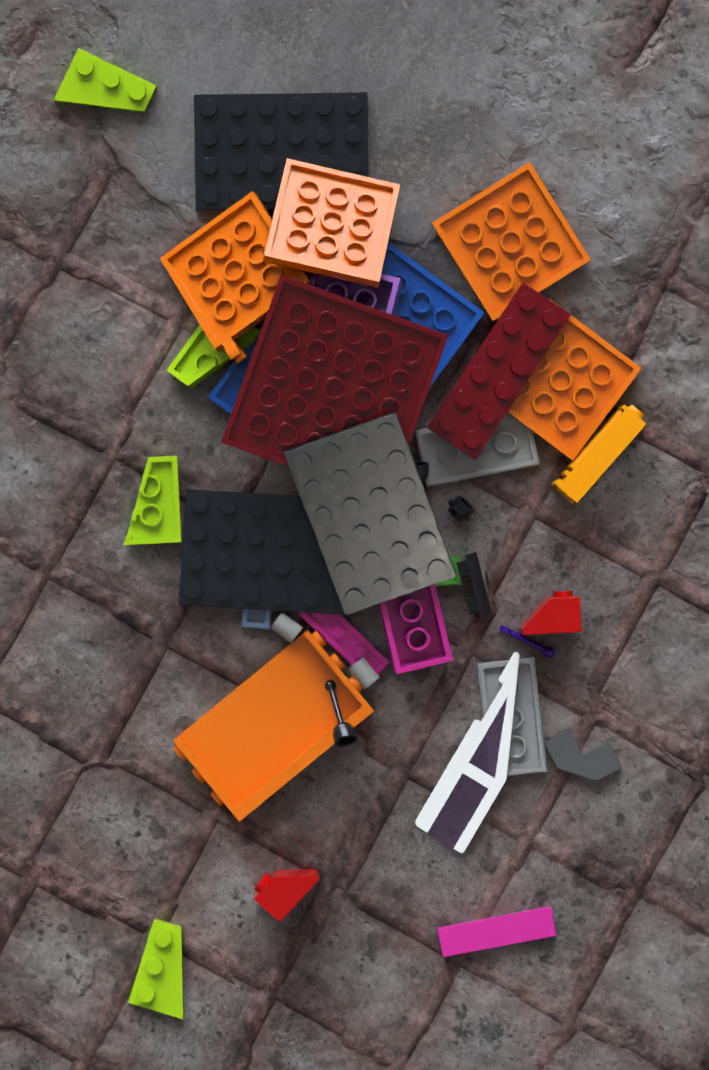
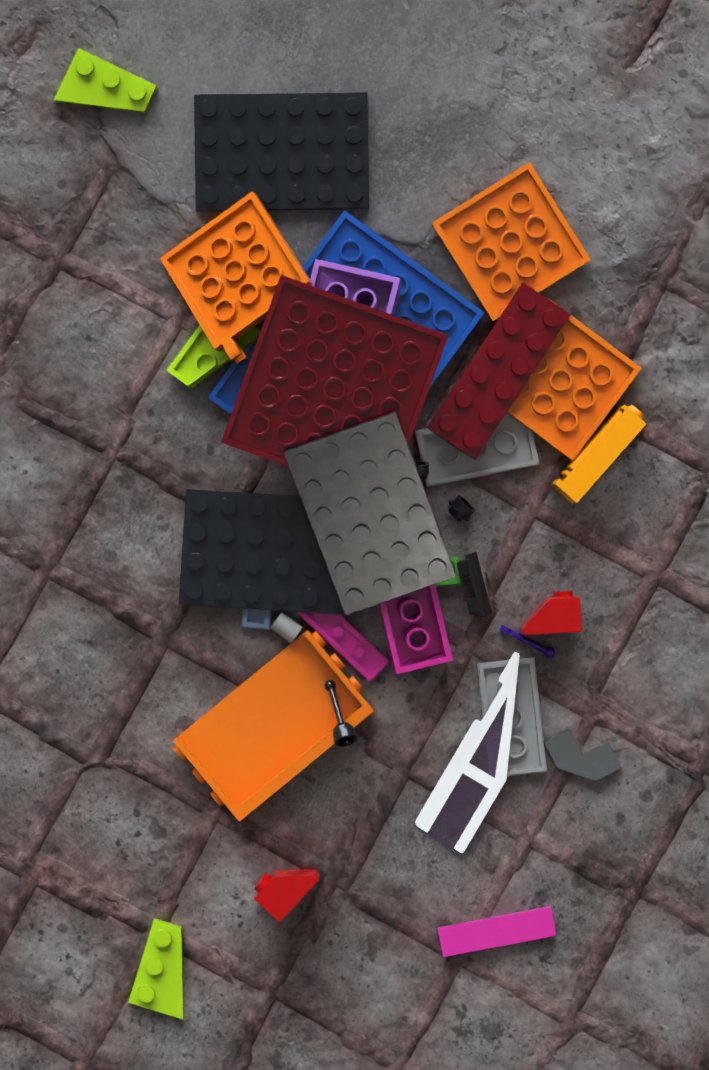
lime wing [124,456,182,545] -> none
plate [263,158,400,288] -> none
light grey hinge [348,657,380,690] -> none

